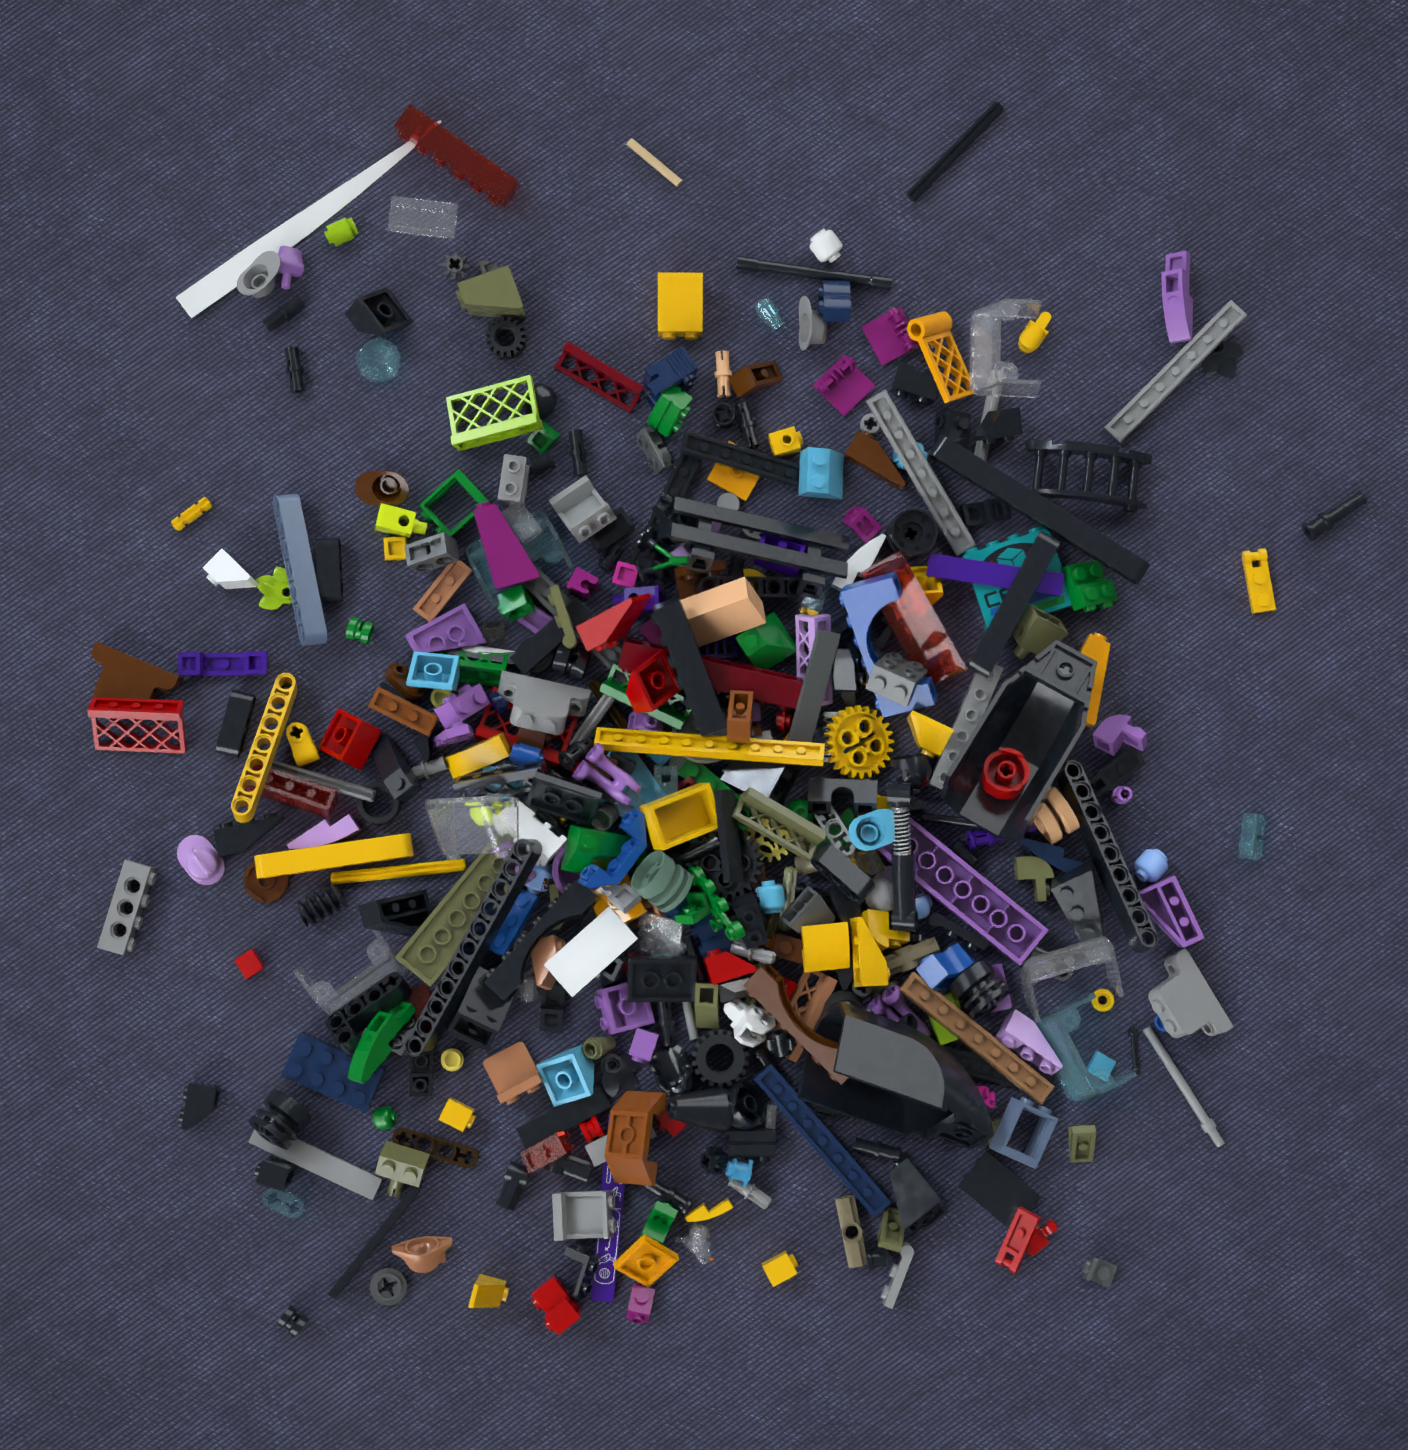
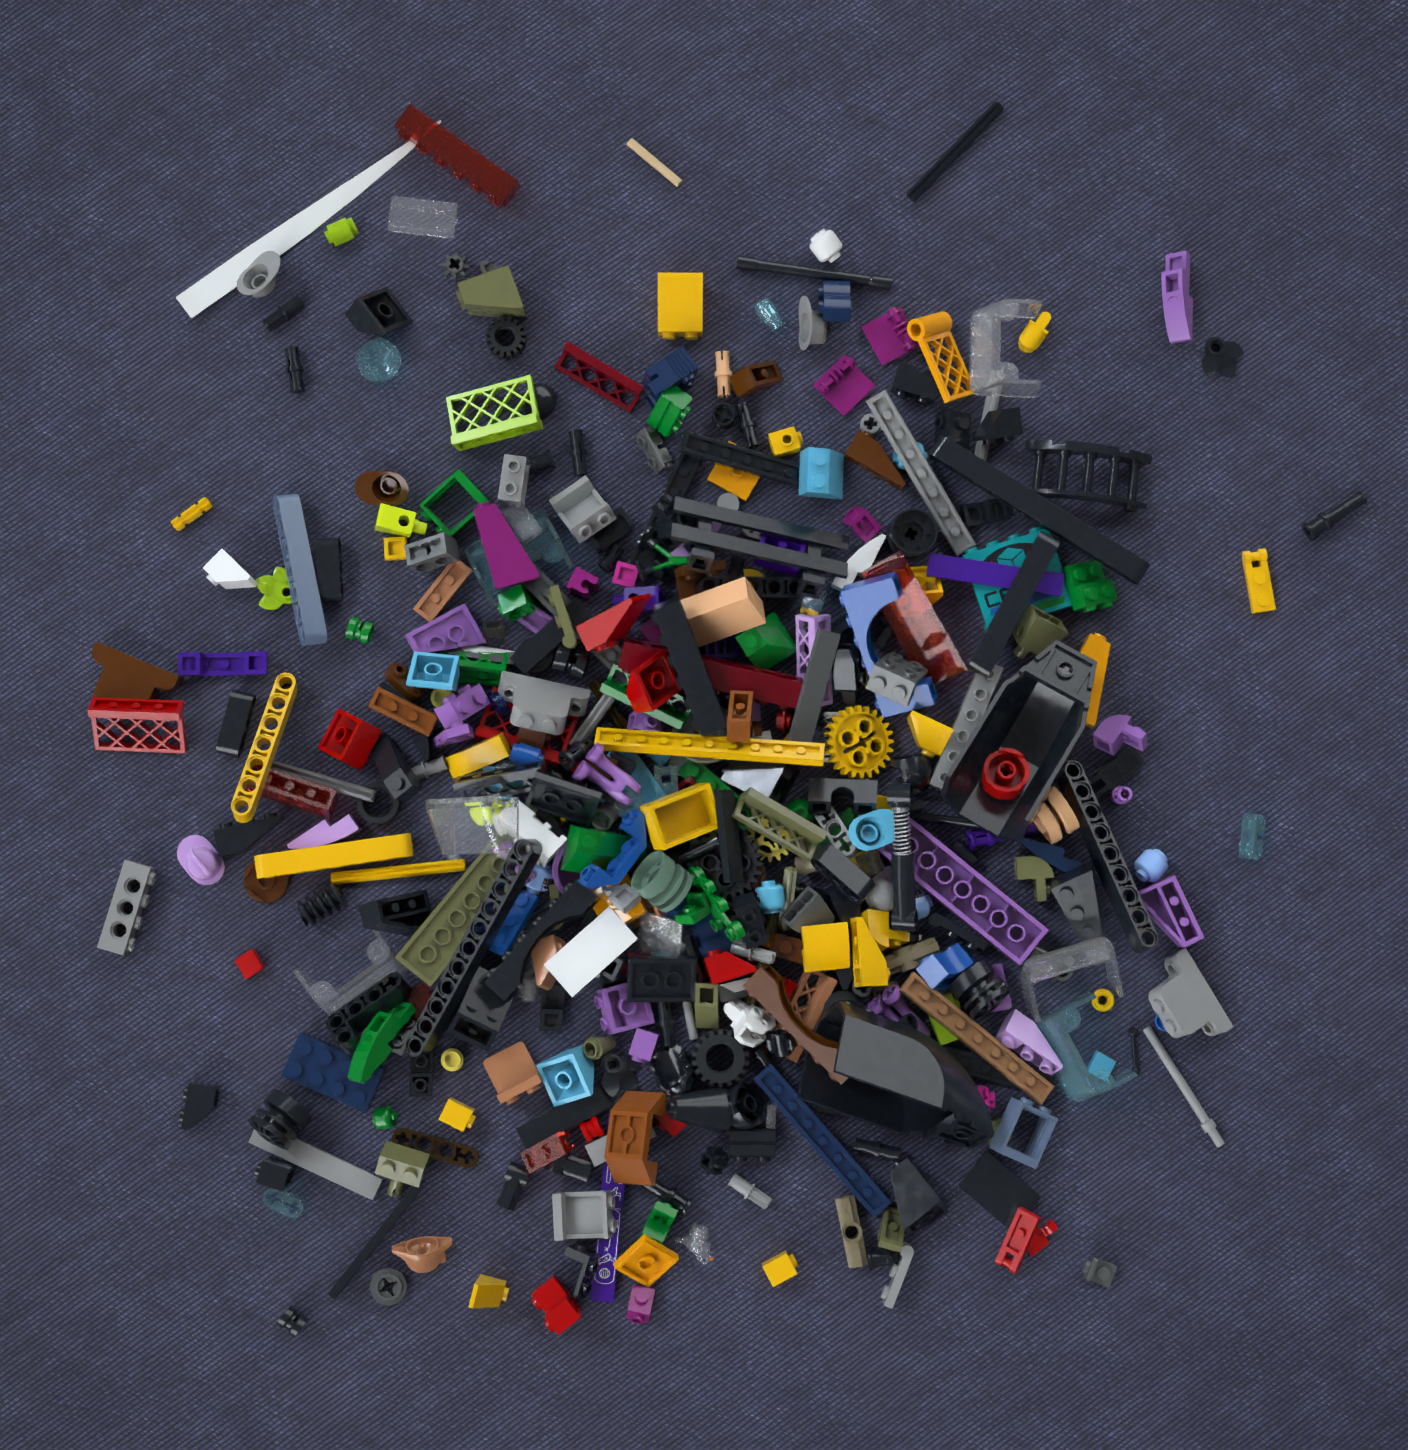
medium lavender piece [278,246,304,289] -> none
yellow piece [286,722,320,767] -> none
green slope [526,422,560,454] -> none
yellow slope [685,1198,733,1222] -> none
dark azure brick [725,1158,753,1187] -> none
olive slope [1068,1125,1096,1163] -> none
light grey tile [1104,300,1247,444] -> none

